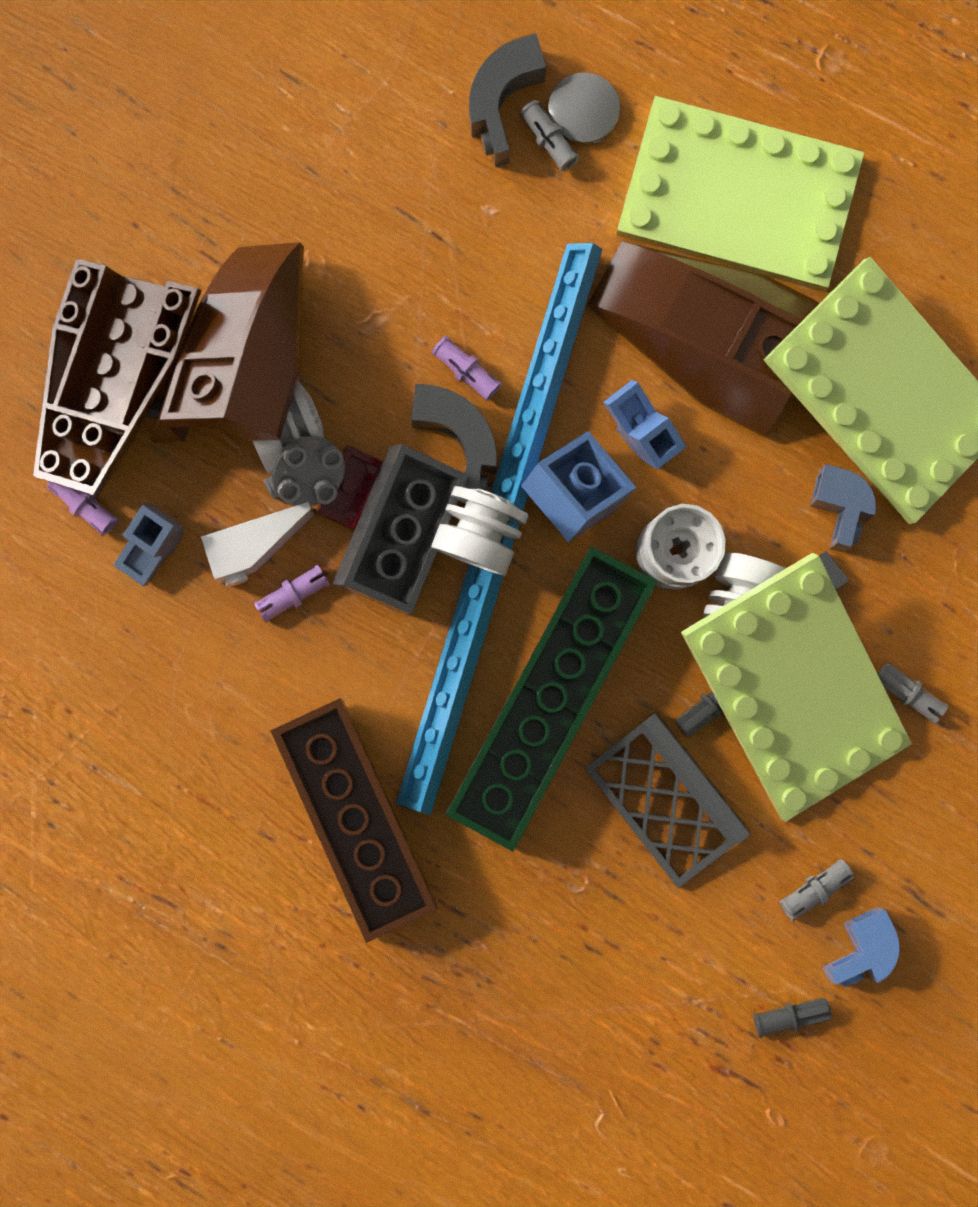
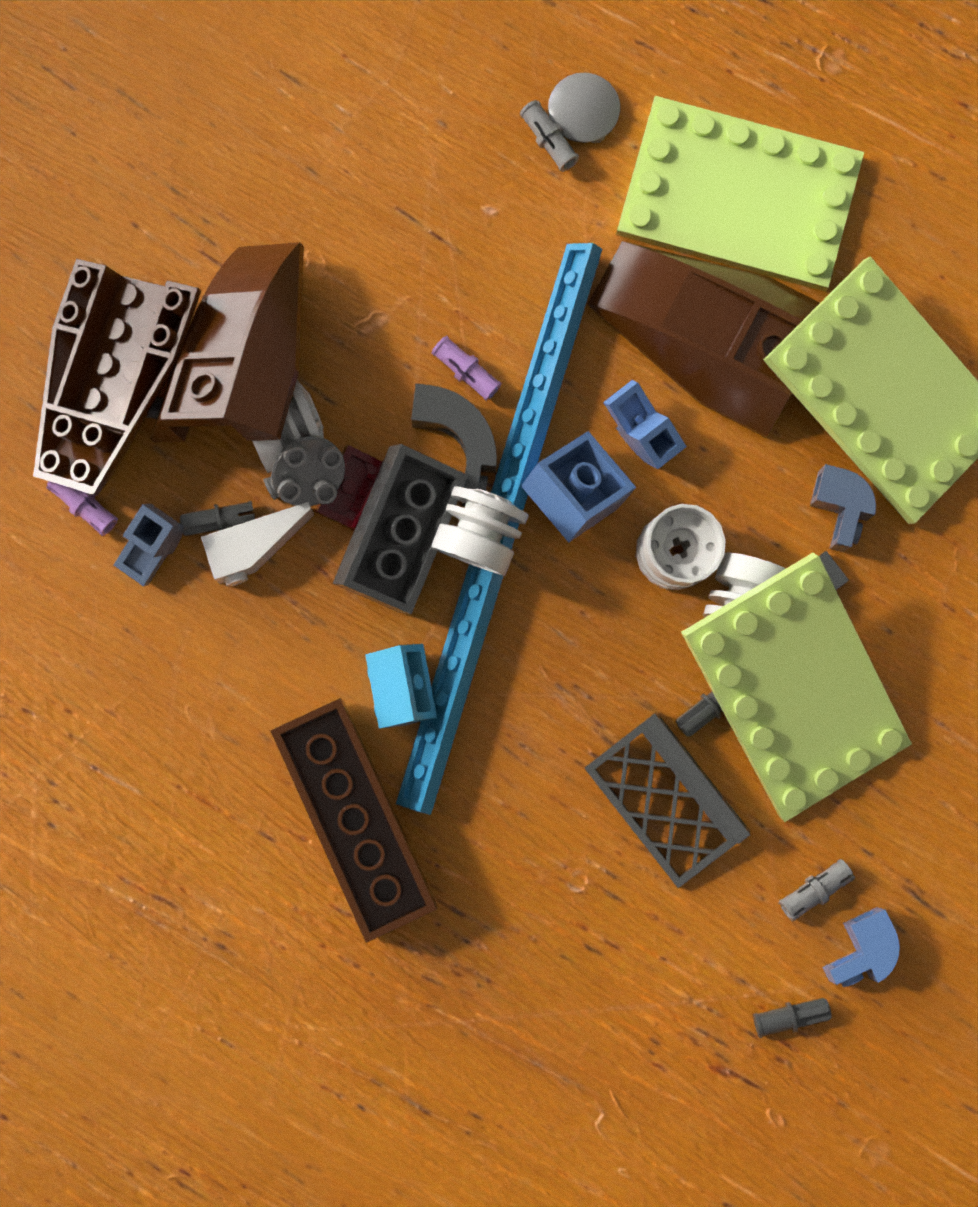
lavender pin [254,564,330,623] -> none
dark green brick [445,546,658,852] -> none
dark grey arch [469,34,546,167] -> none
light grey axle [877,663,948,724] -> none
none -> dark grey axle [180,501,255,536]
none -> medium azure brick [365,644,437,729]

